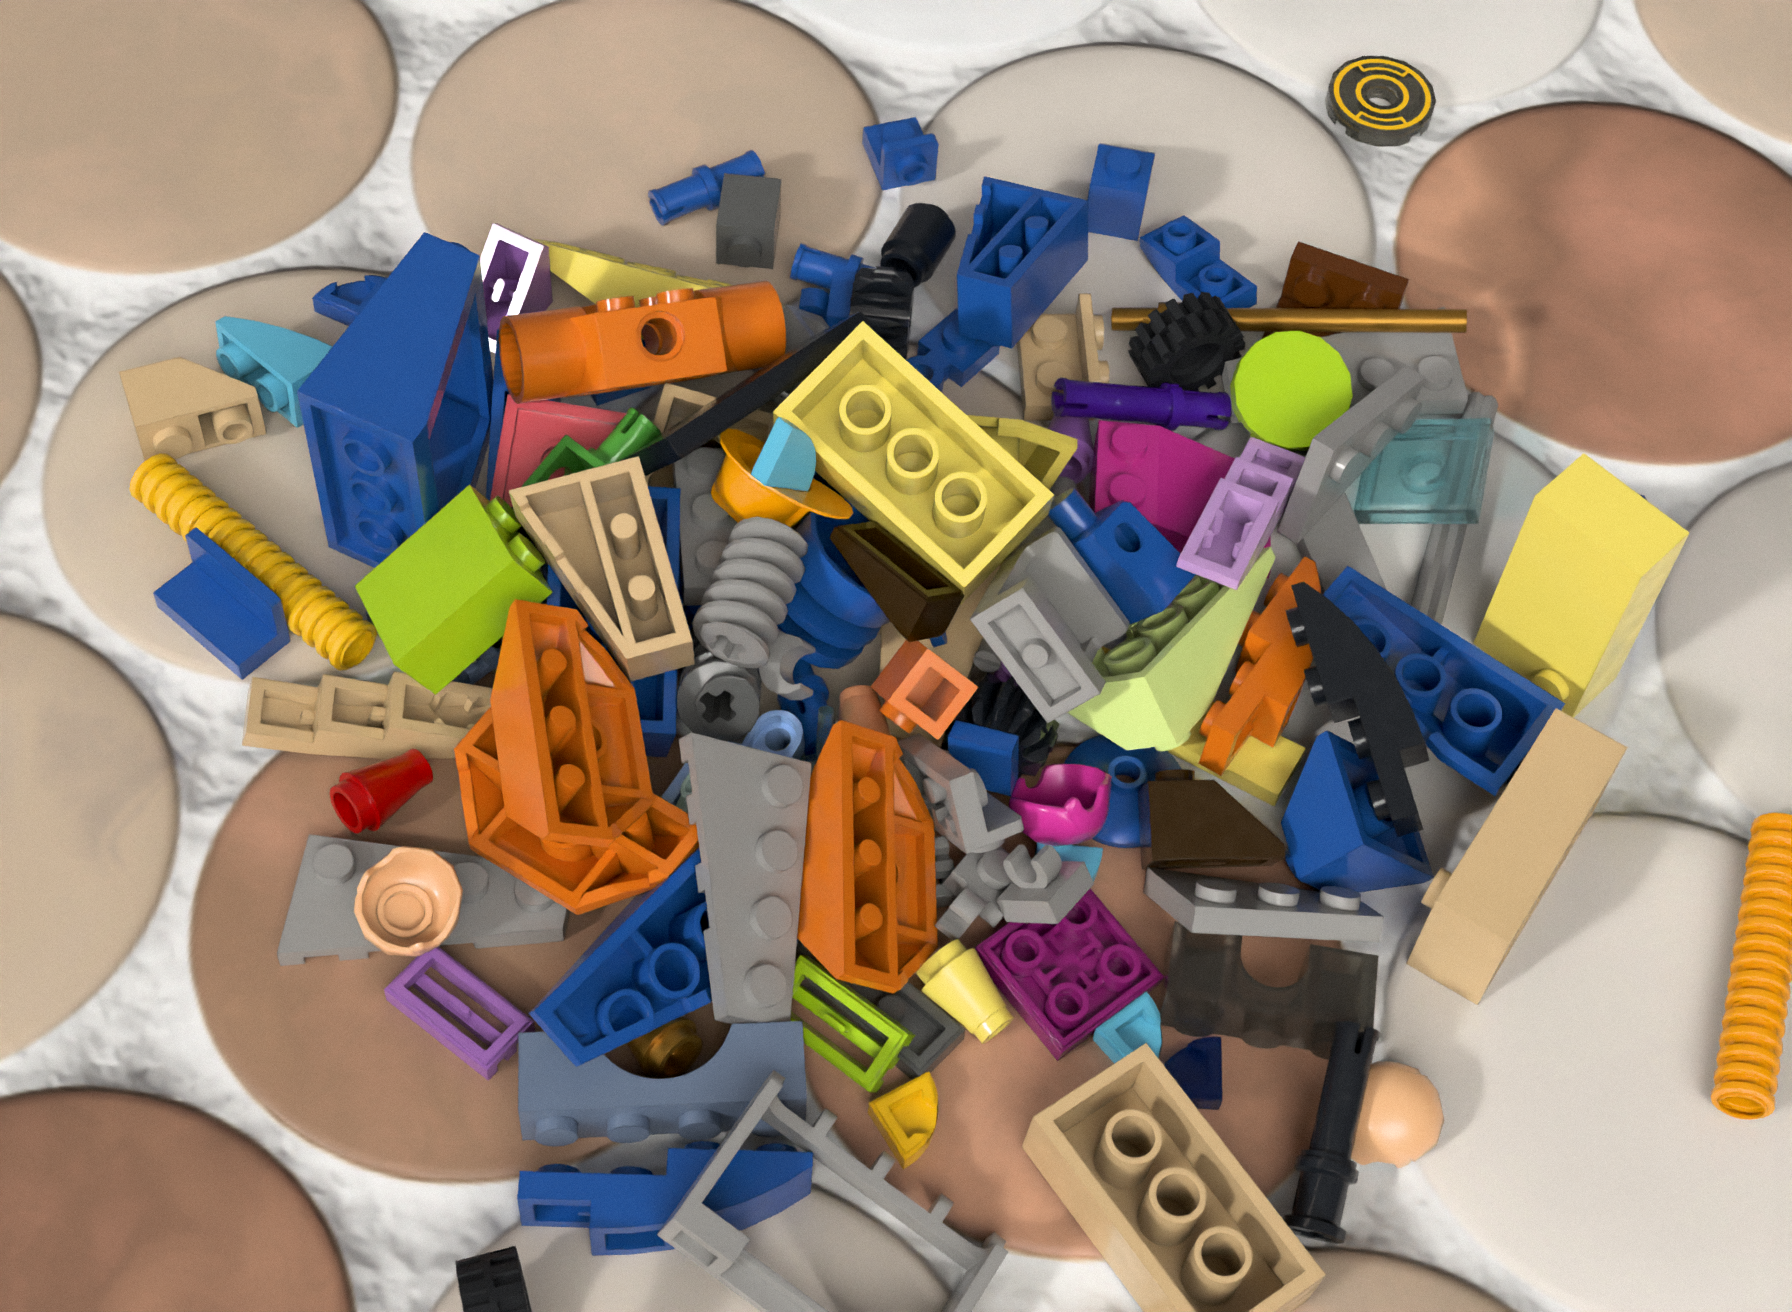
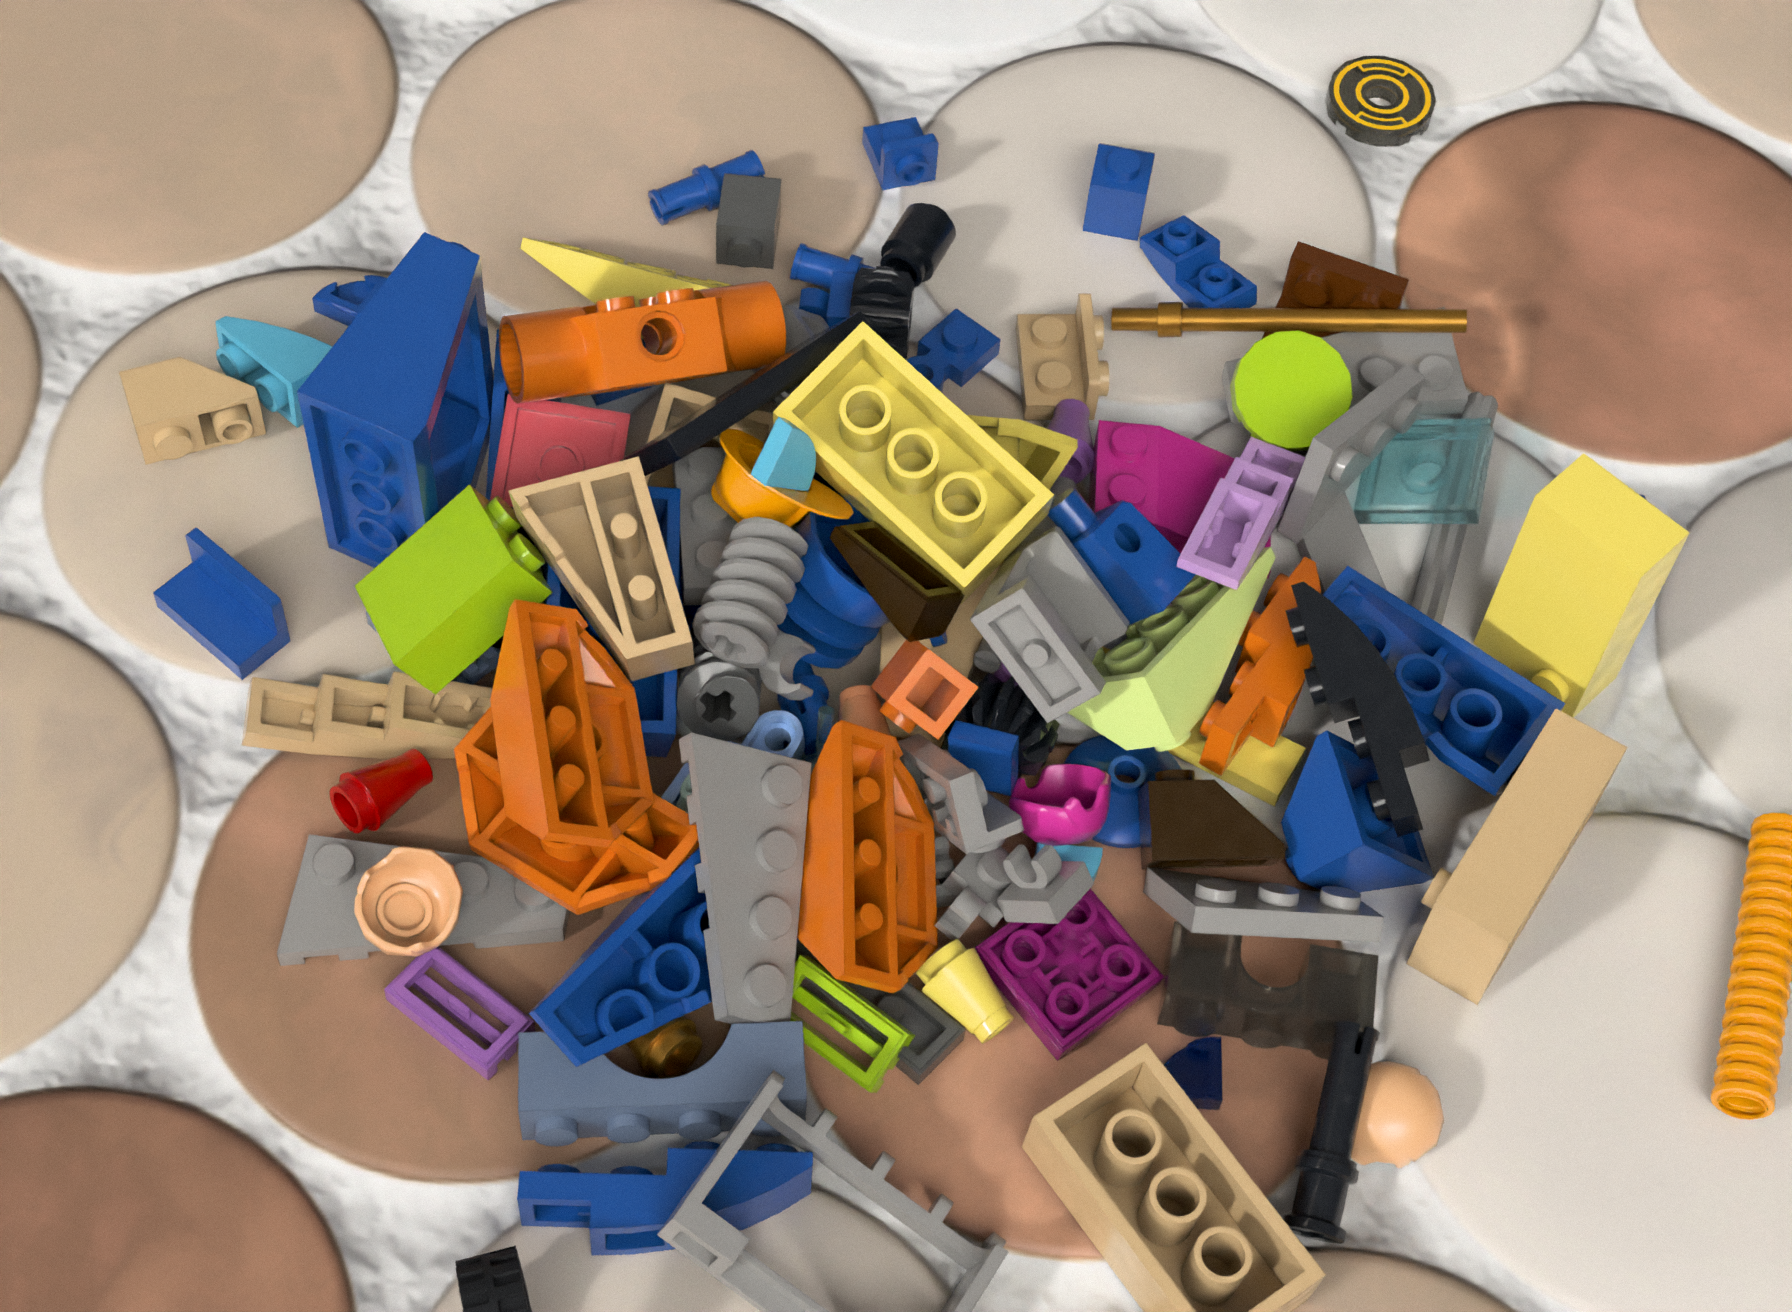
yellow piece [129,453,377,671] -> none
medium lavender slope [480,223,553,353] -> none
bright green bracket [522,407,661,487] -> none
yellow tile [868,1071,938,1170] -> none
blue wedge [957,176,1088,349] -> none
dark purple pin [1051,378,1231,431] -> none
medium azure tile [1092,991,1162,1063] -> none
black tyre [1128,292,1245,391] -> none

